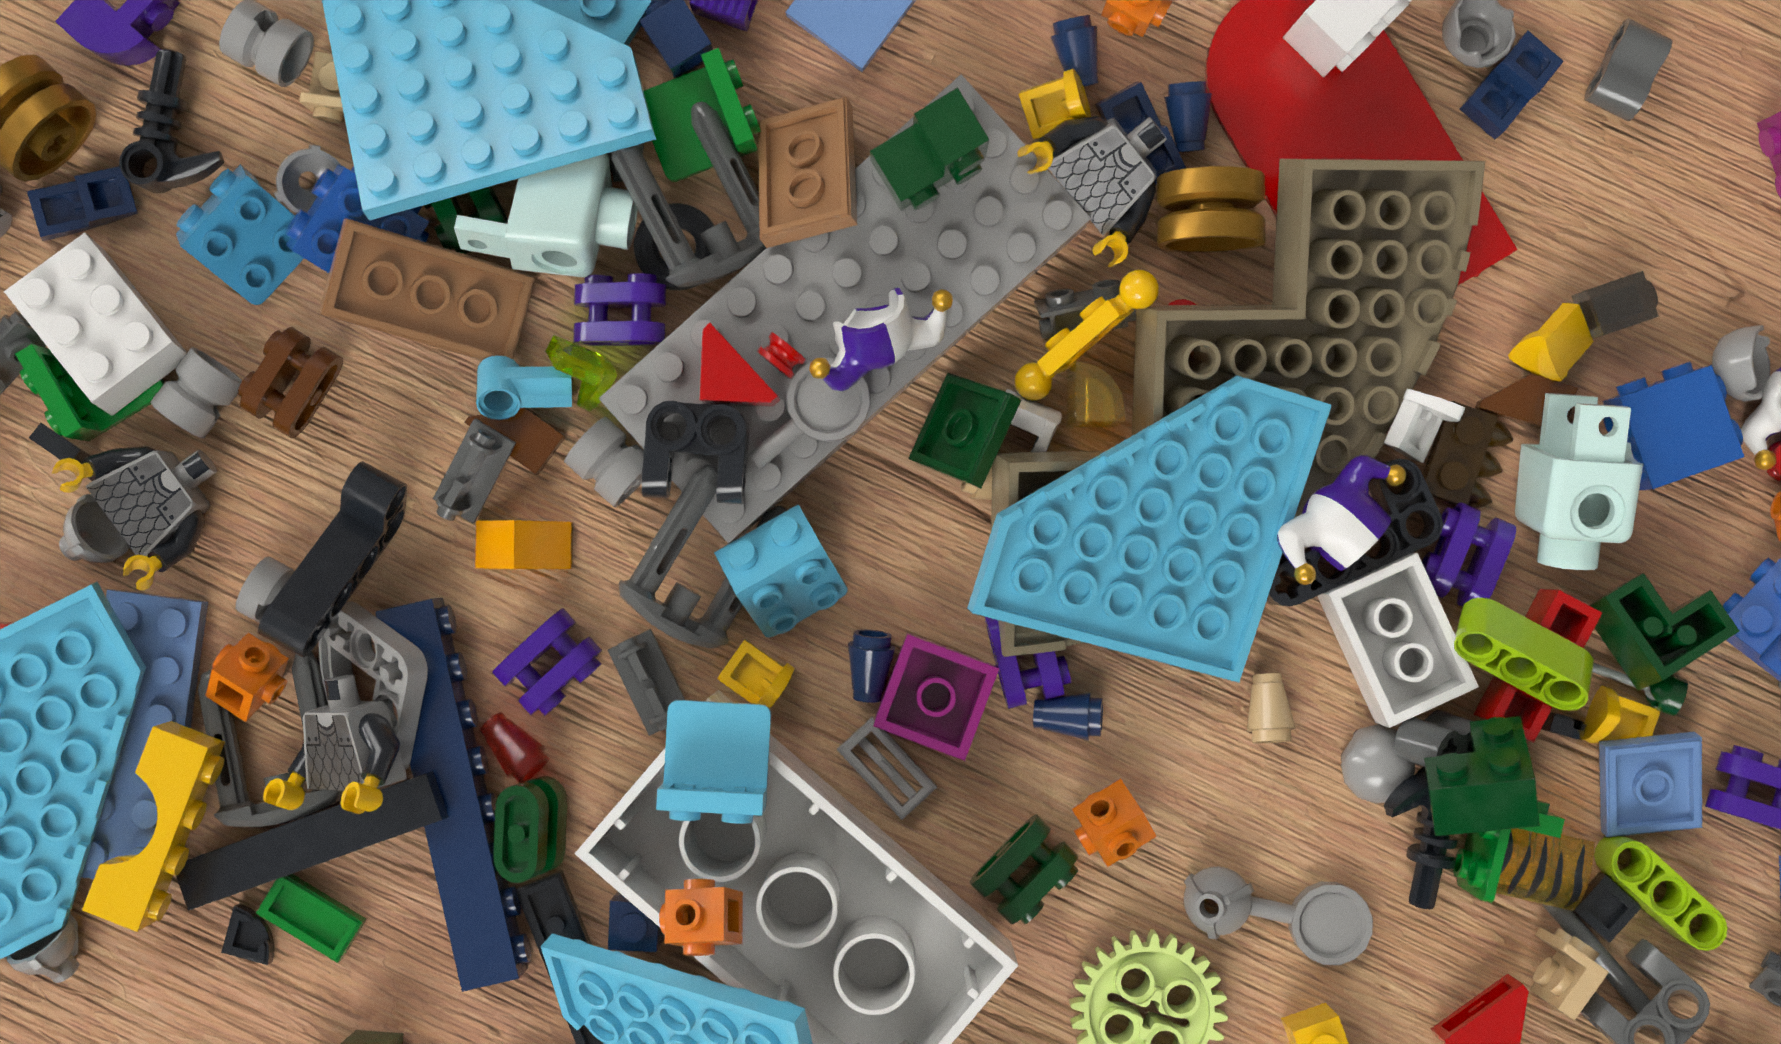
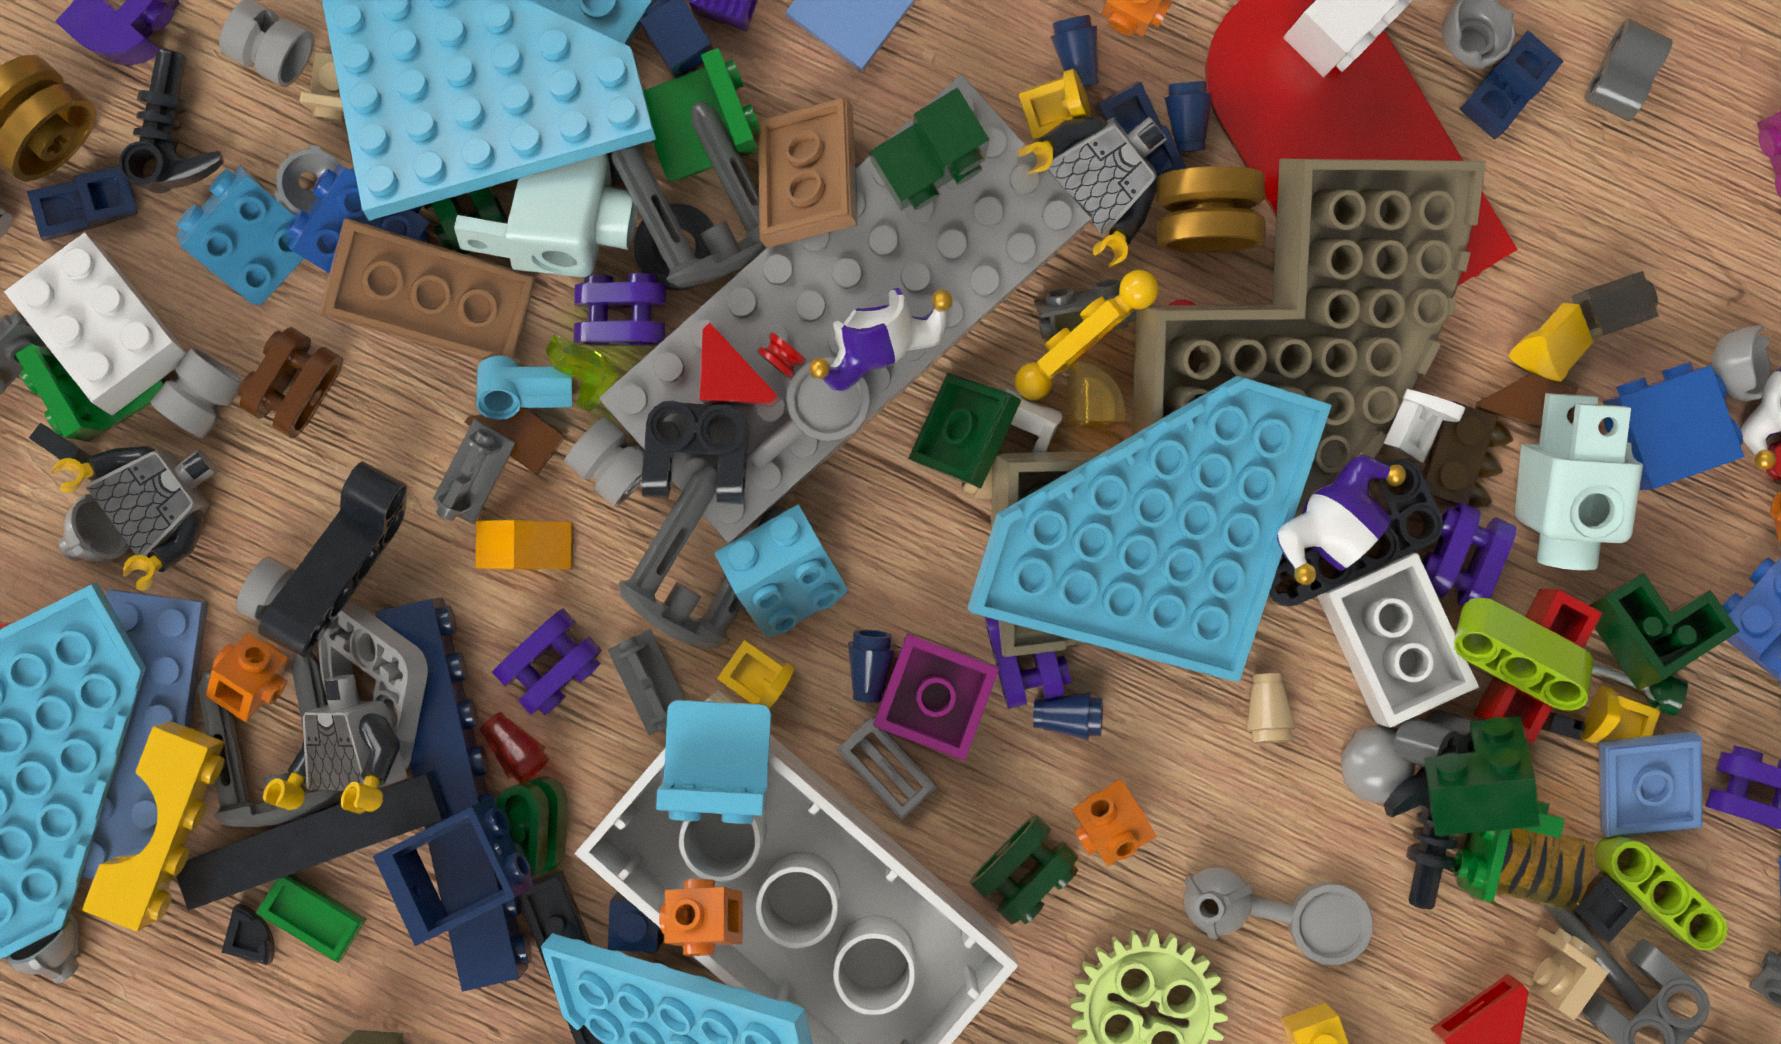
none -> dark blue window [373,798,534,946]

